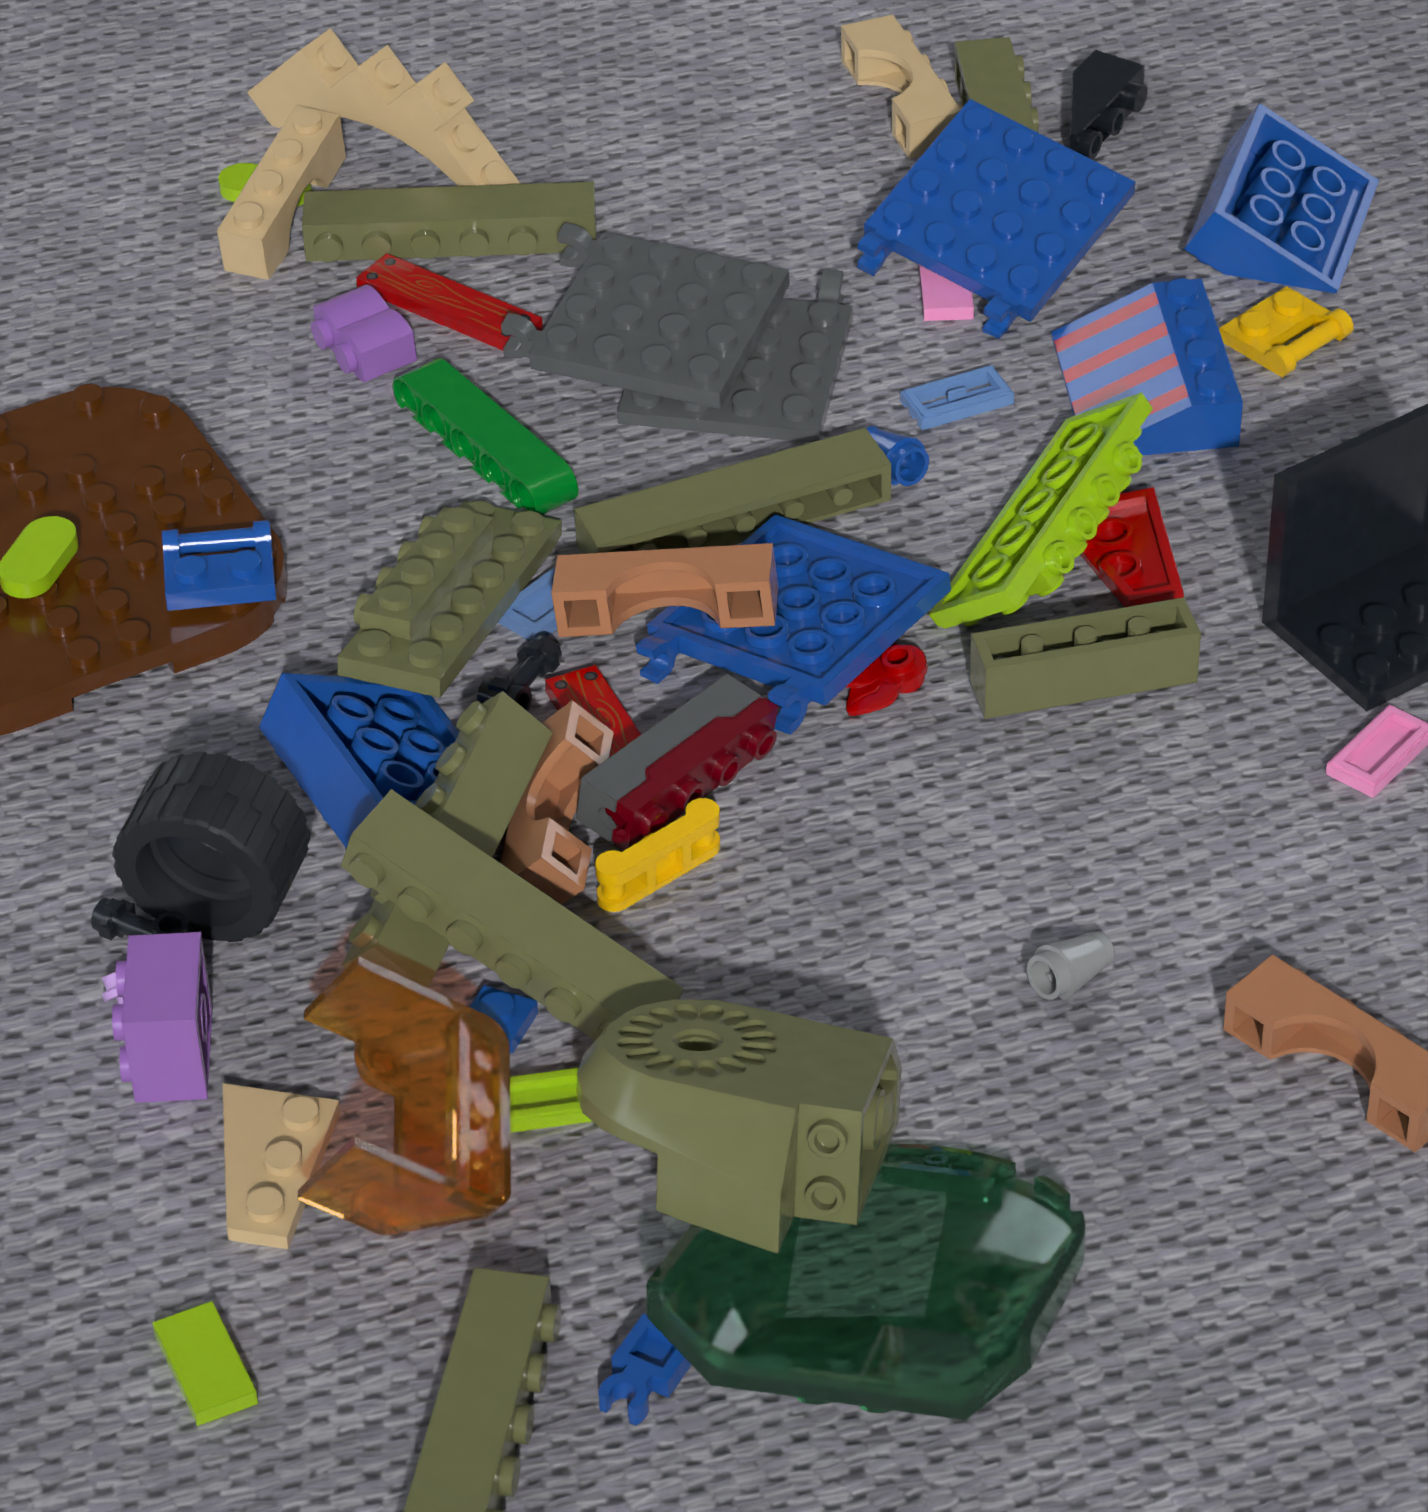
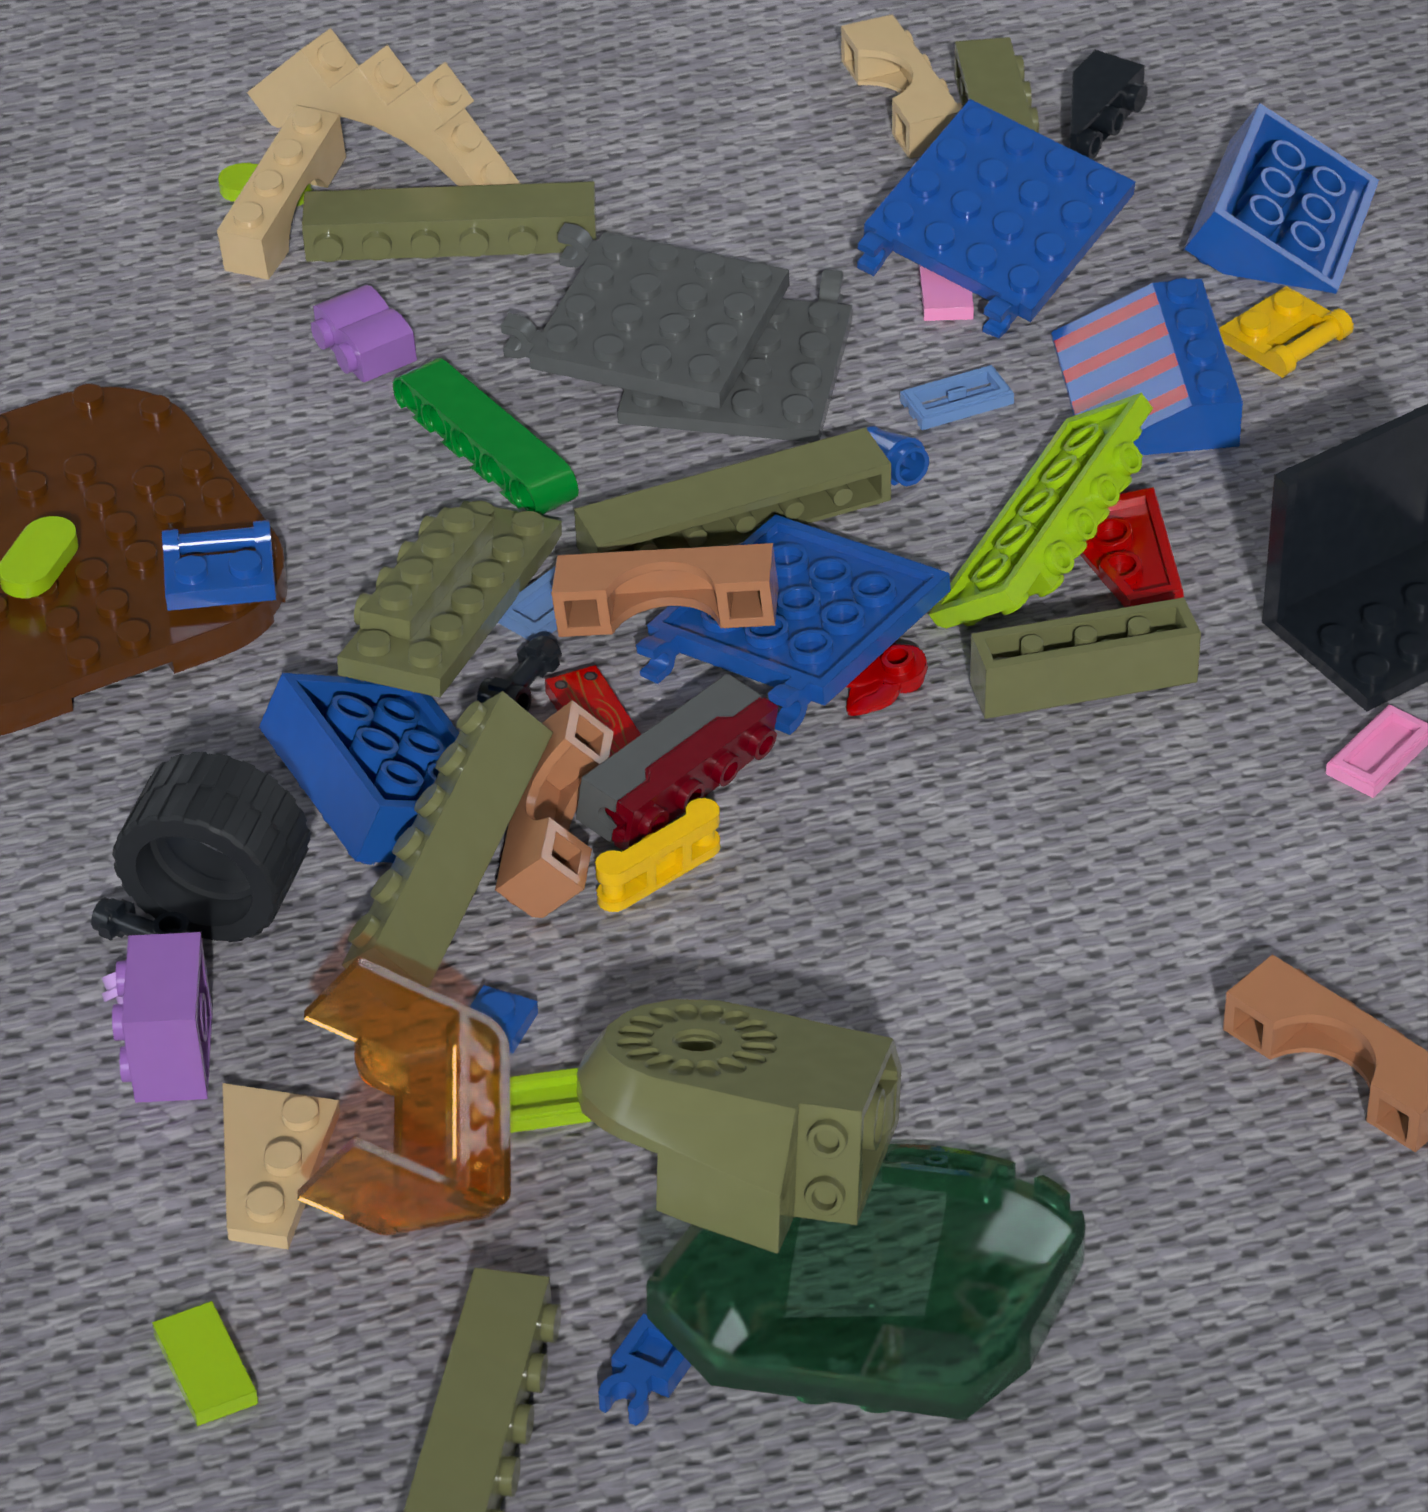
olive brick [341,789,685,1040] -> none
red tile [356,253,543,351] -> none
light grey cone [1027,932,1115,1000] -> none

